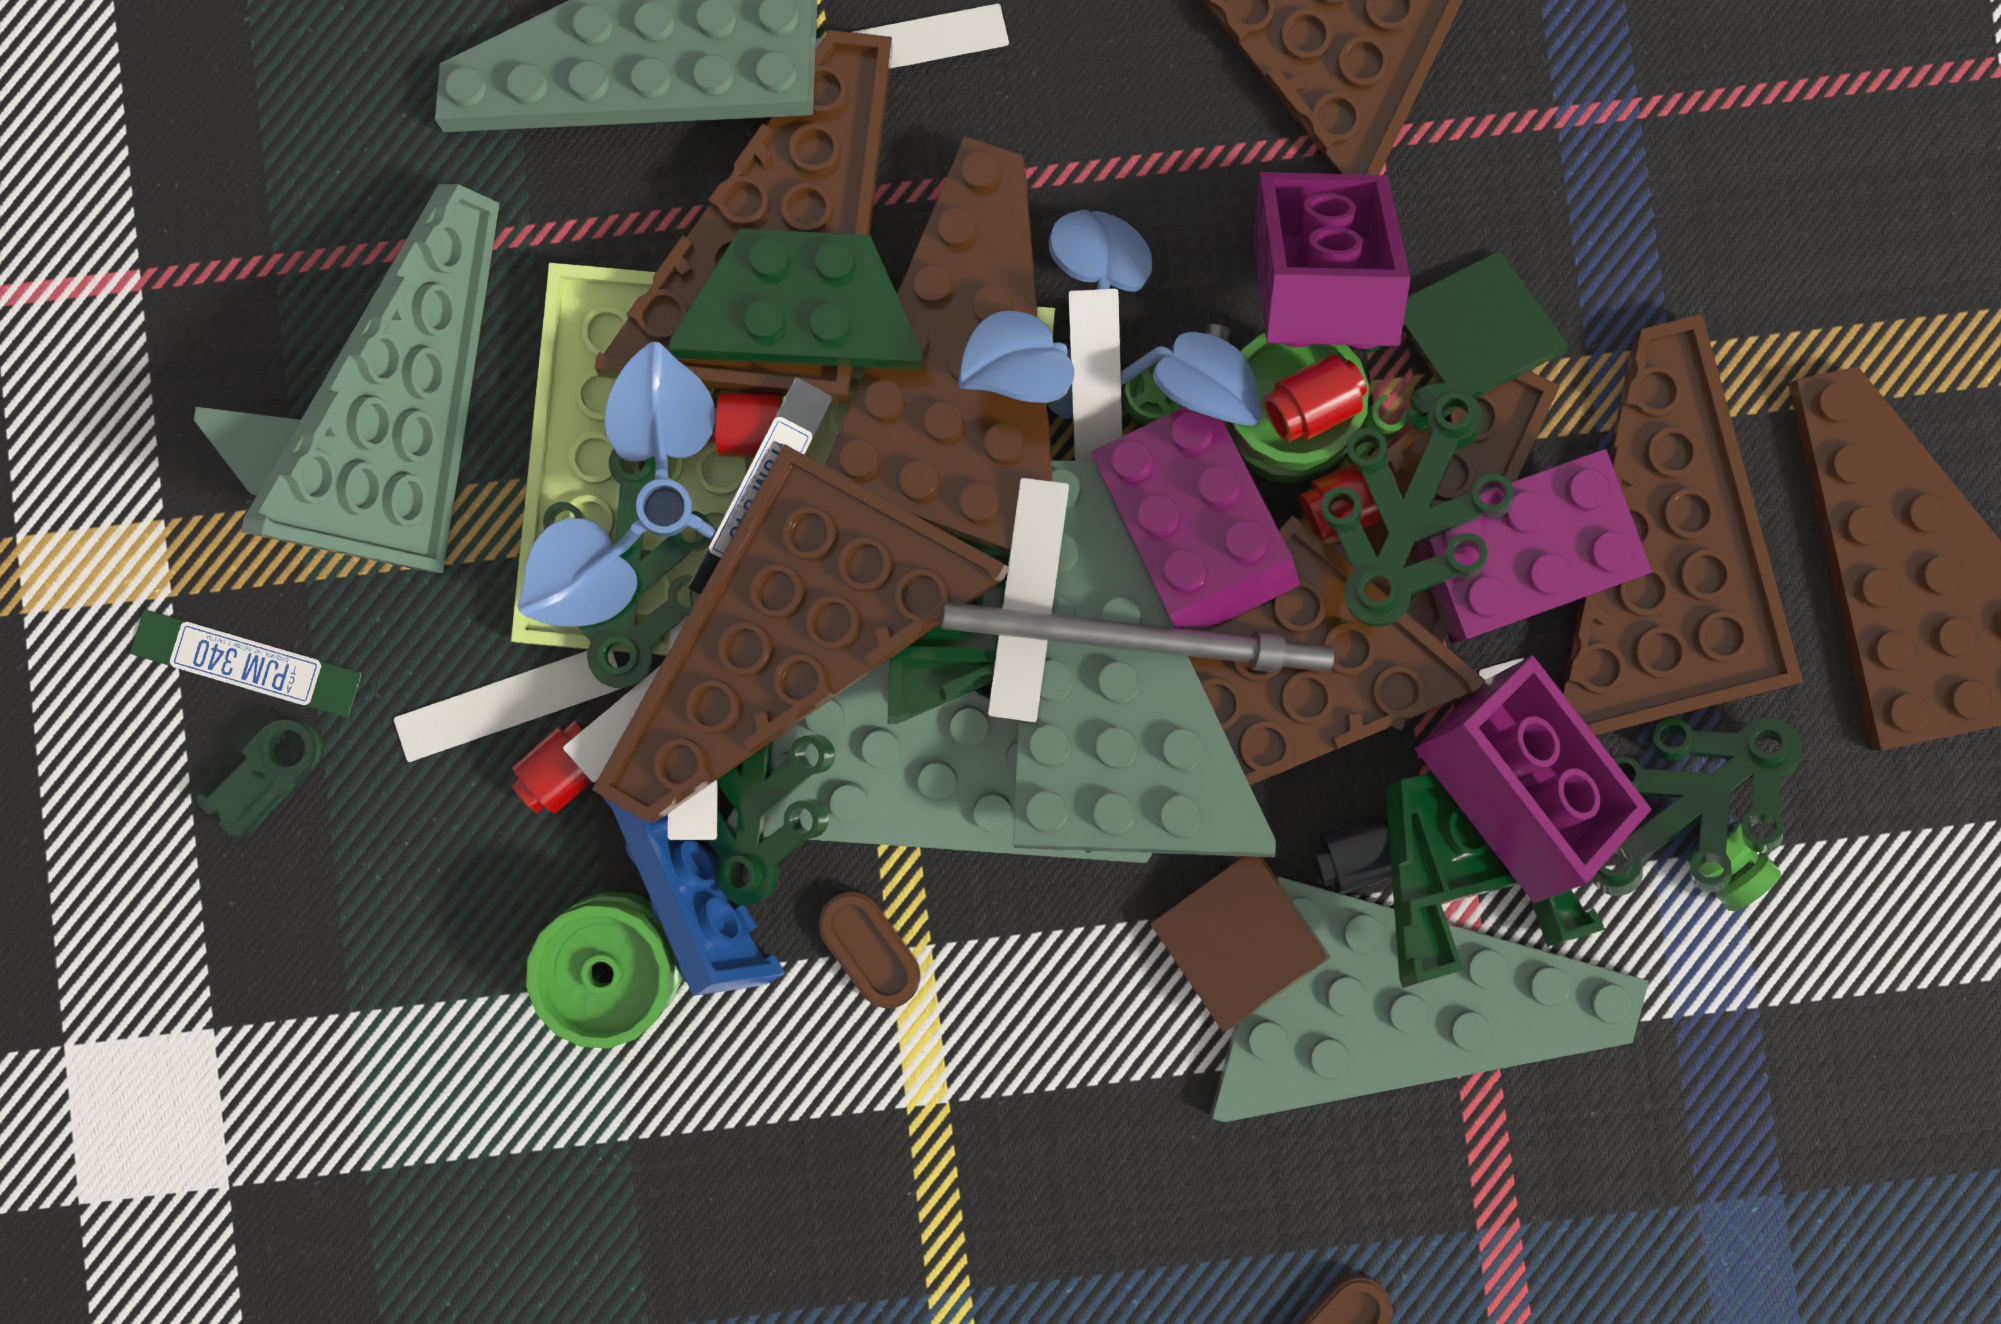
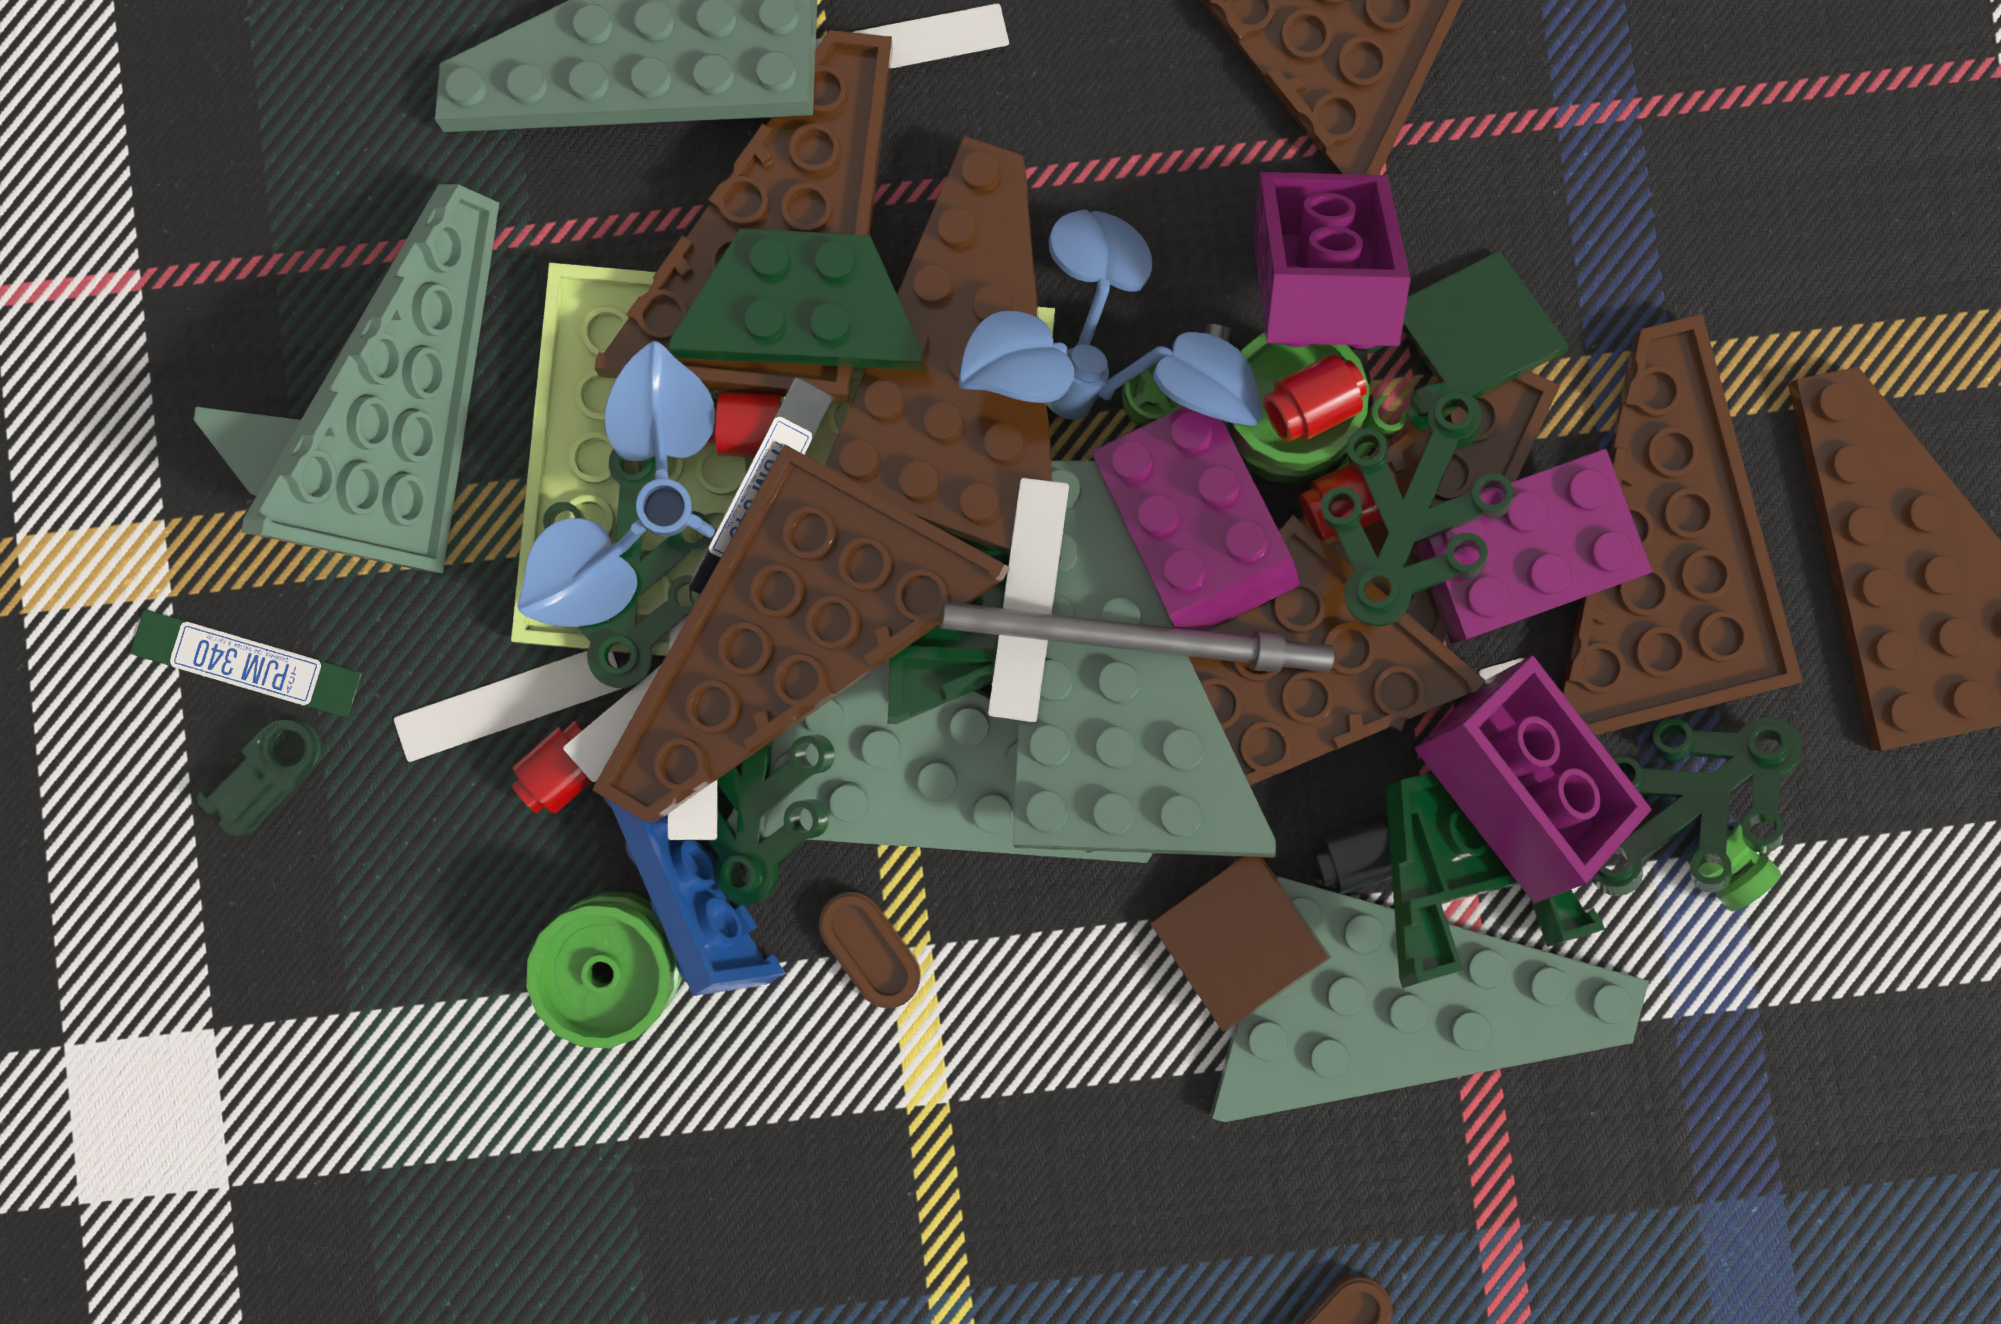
white sticker [1069,289,1122,502] -> none

